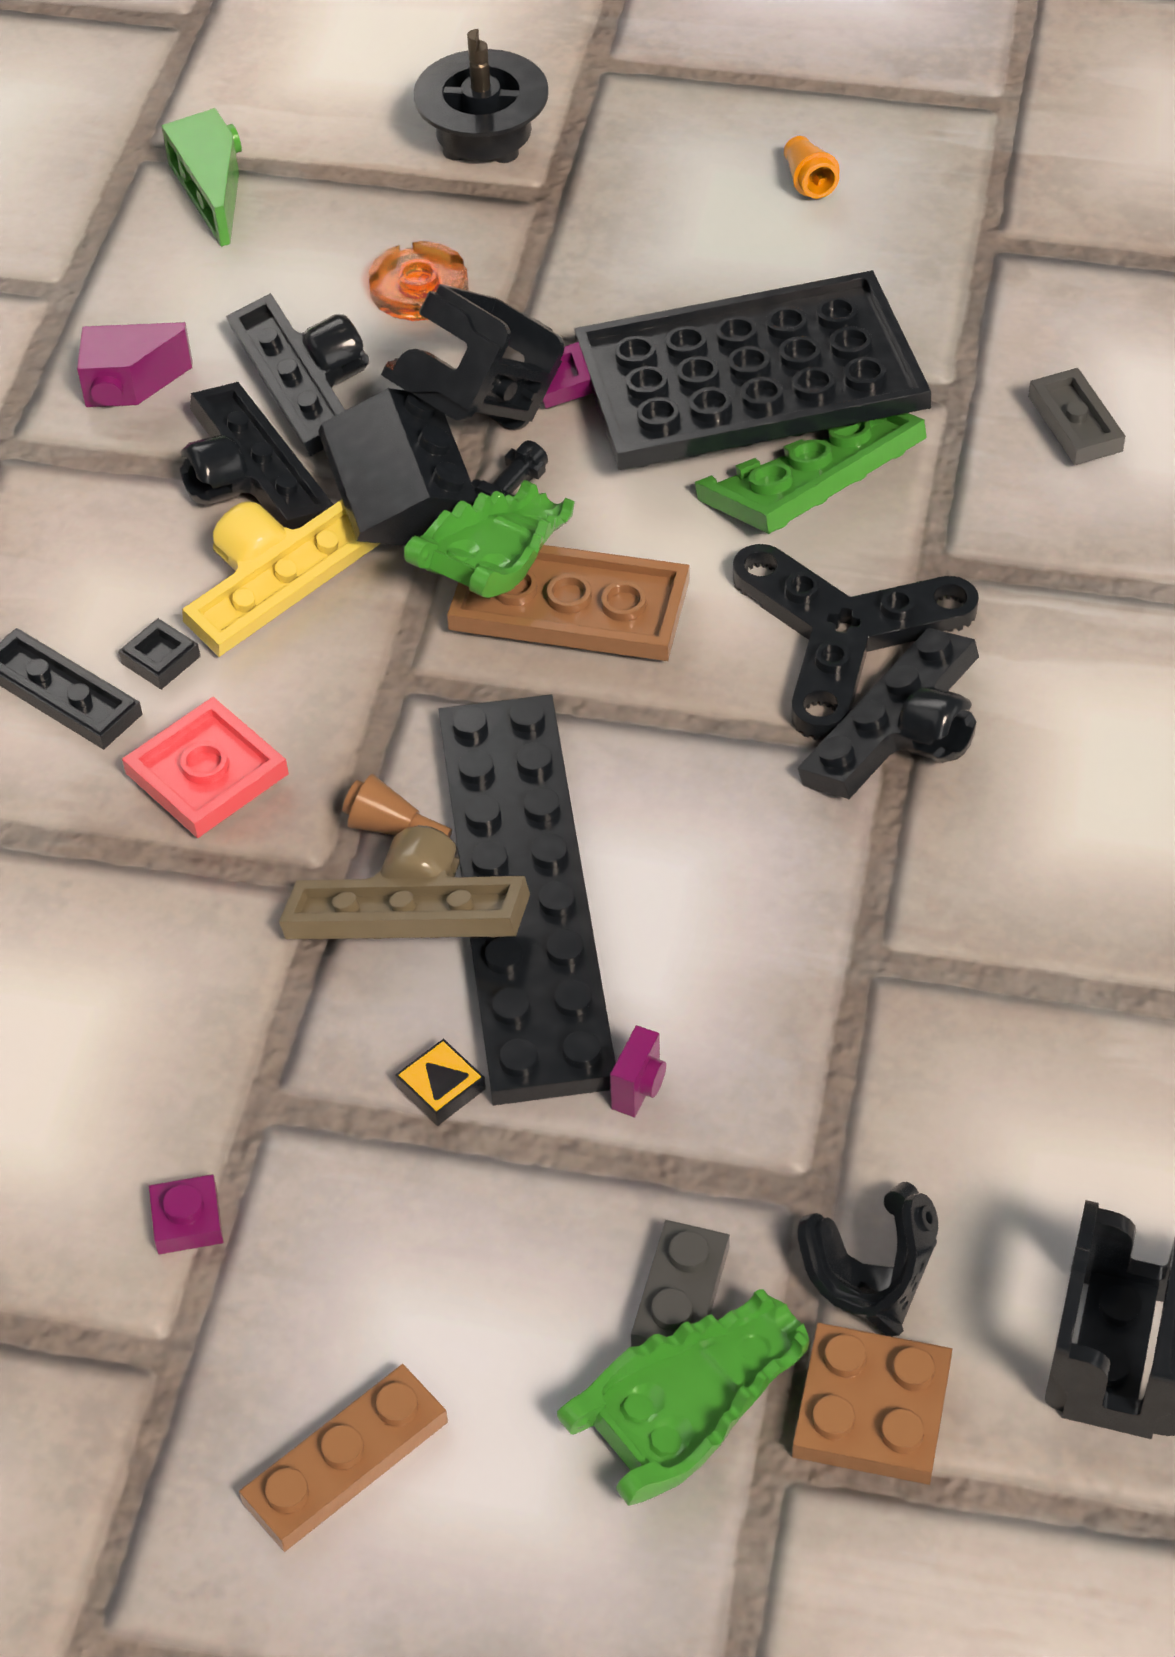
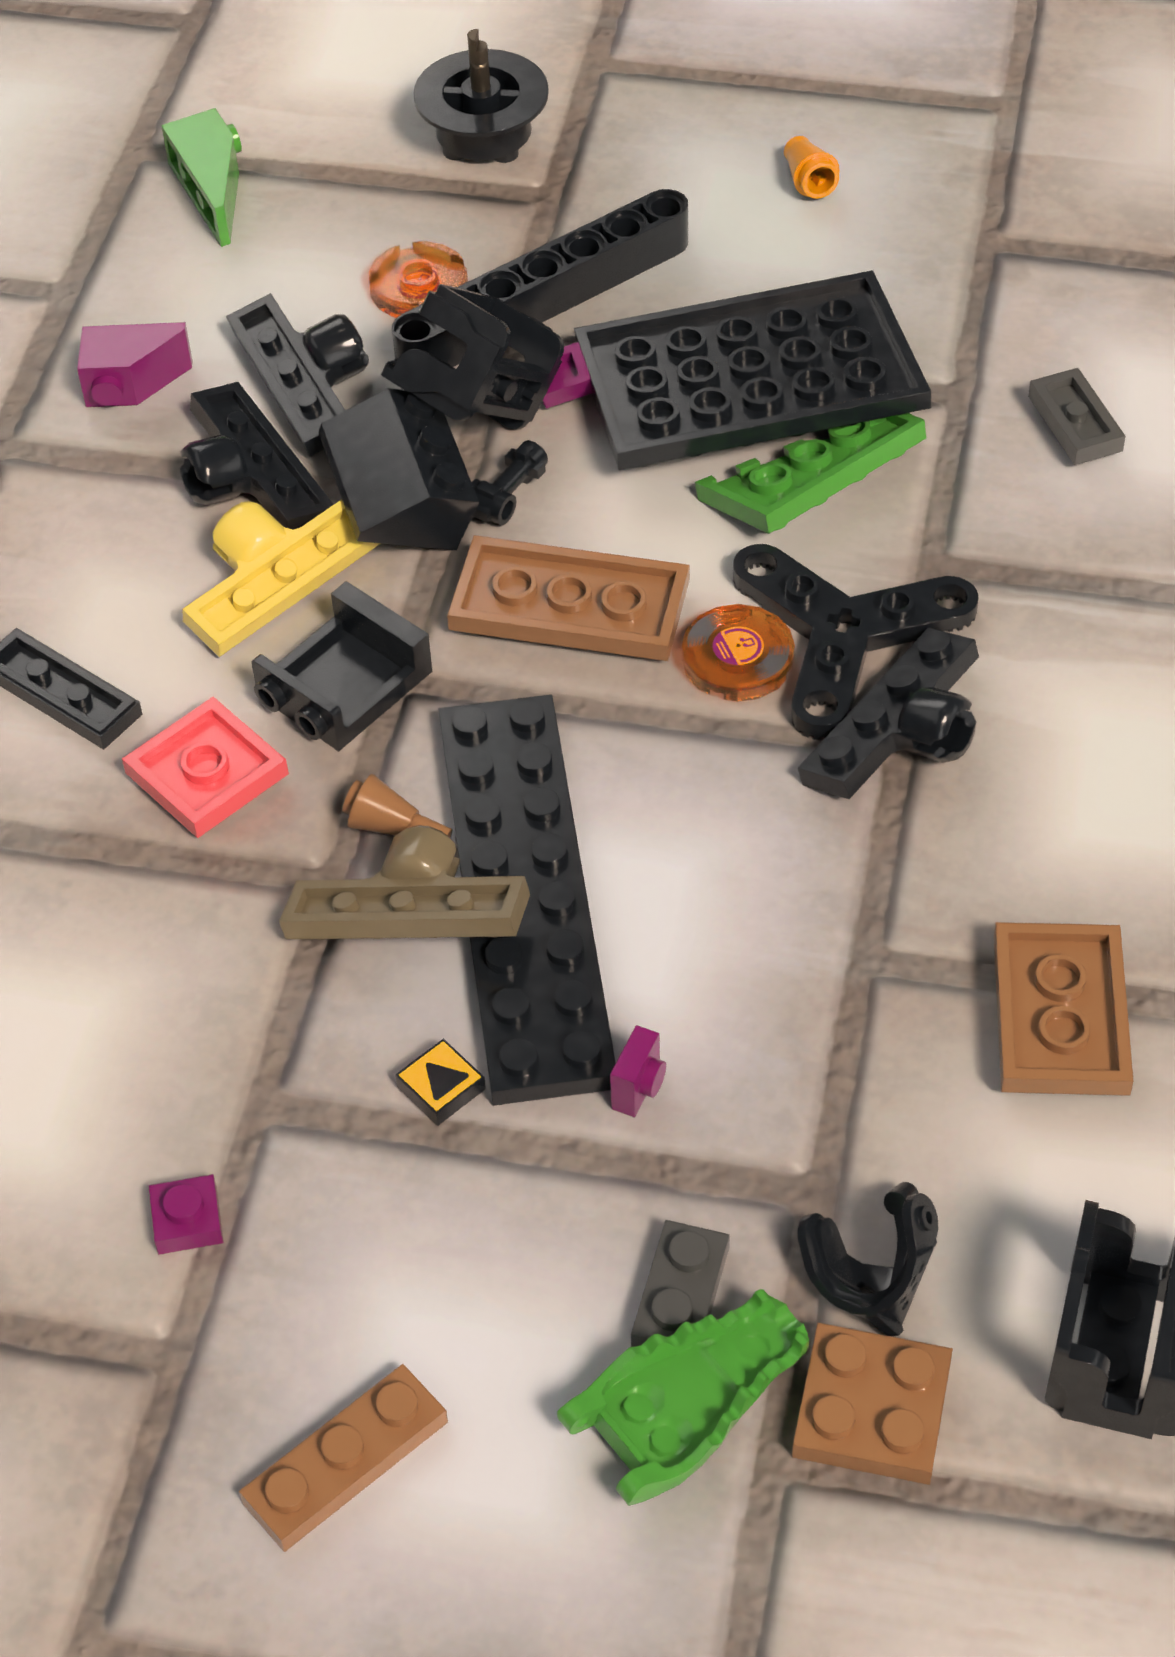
black tile [119,618,201,690] -> none
bright green animal [404,480,575,598] -> none
none -> black panel [251,581,433,752]
none -> black beam [392,189,688,367]
none -> clear orange tile [682,604,795,702]
none -> medium nougat plate [994,922,1134,1096]

